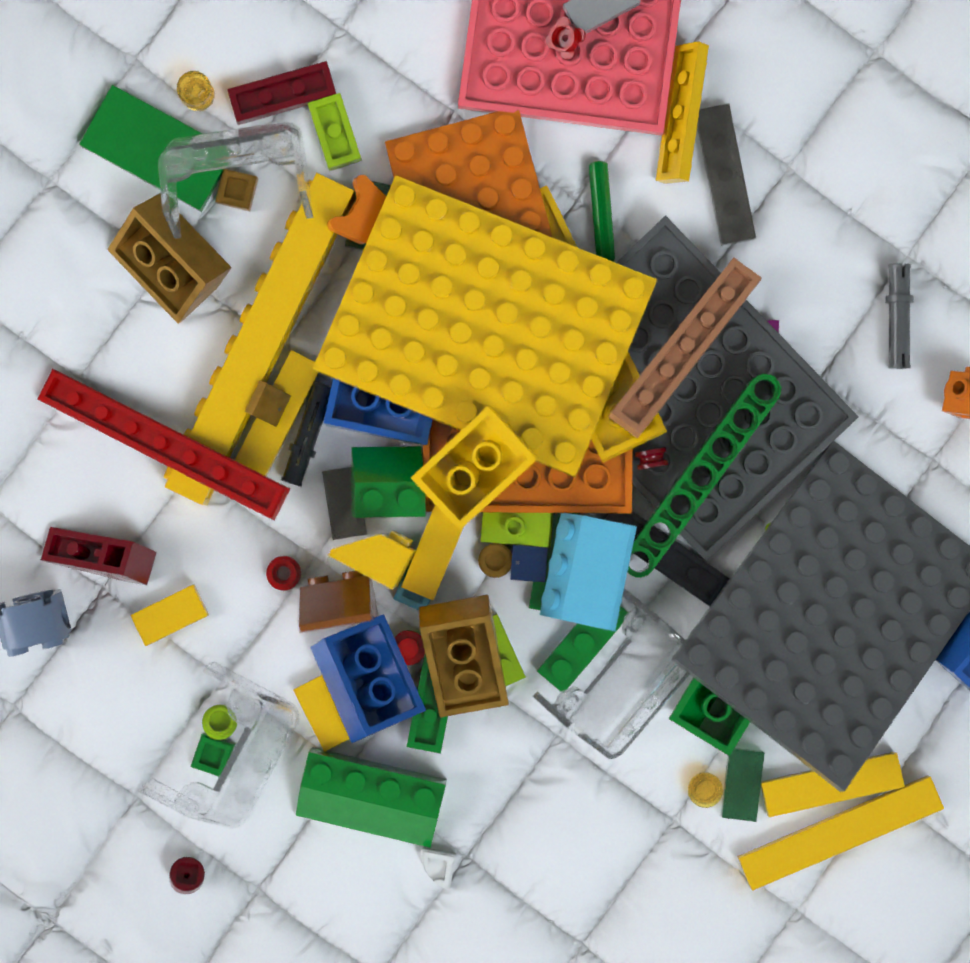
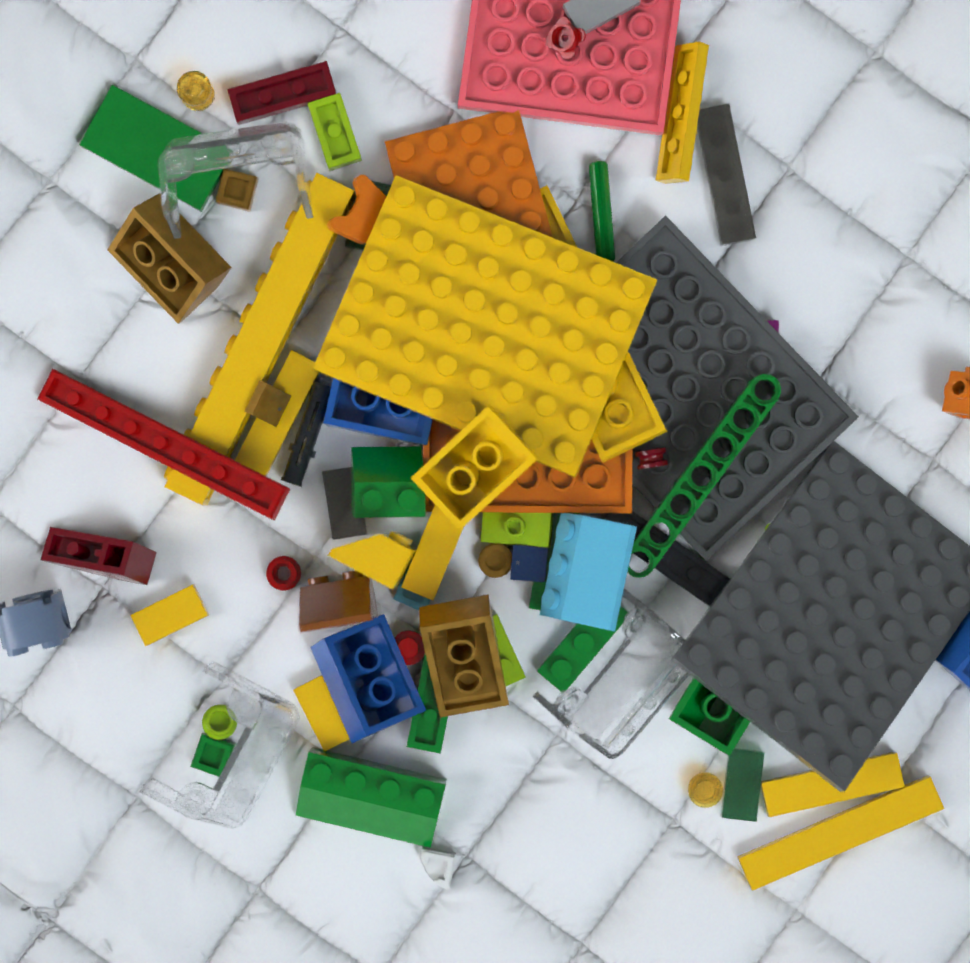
dark red tile [169,857,205,895] -> none
nougat plate [609,258,762,439] -> none
dark grey pin [885,263,914,369] -> none

